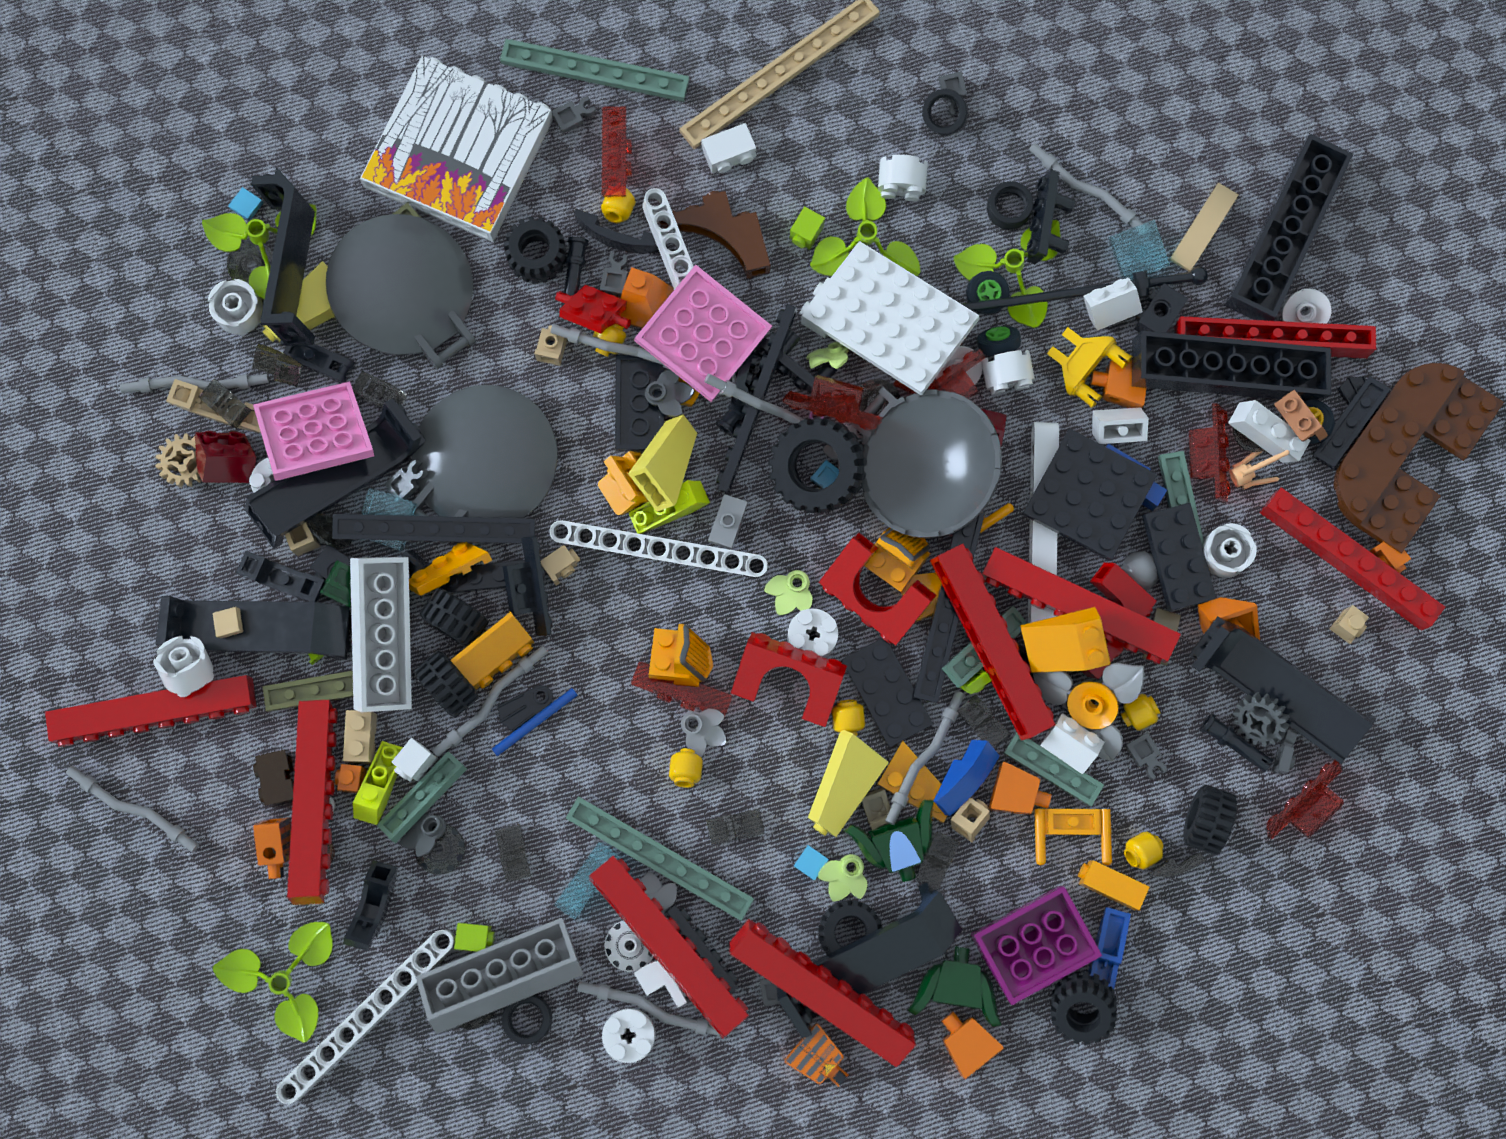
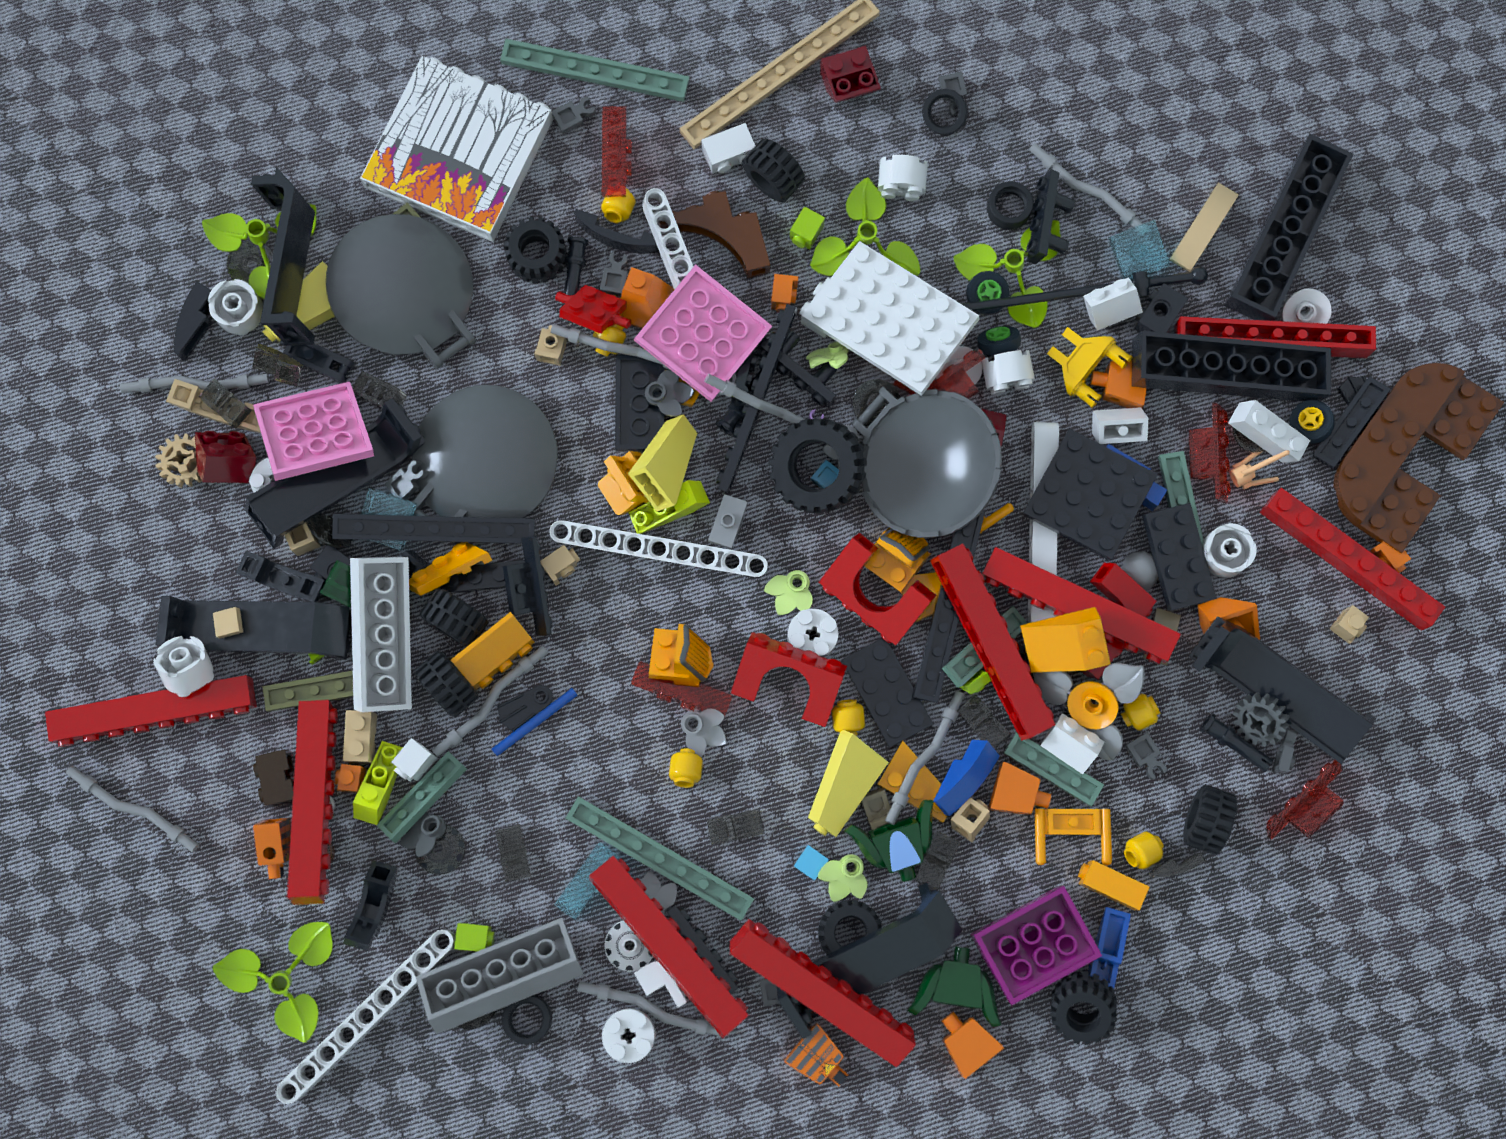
medium azure tile [228,187,263,221] -> none
clear red bracket [783,375,883,430] -> none
nougat bracket [1275,390,1328,442] -> none
none -> black slope [174,281,213,362]
none -> black tyre [742,138,805,203]
none -> orange brick [771,274,798,313]
none -> dark red slope [820,46,881,103]

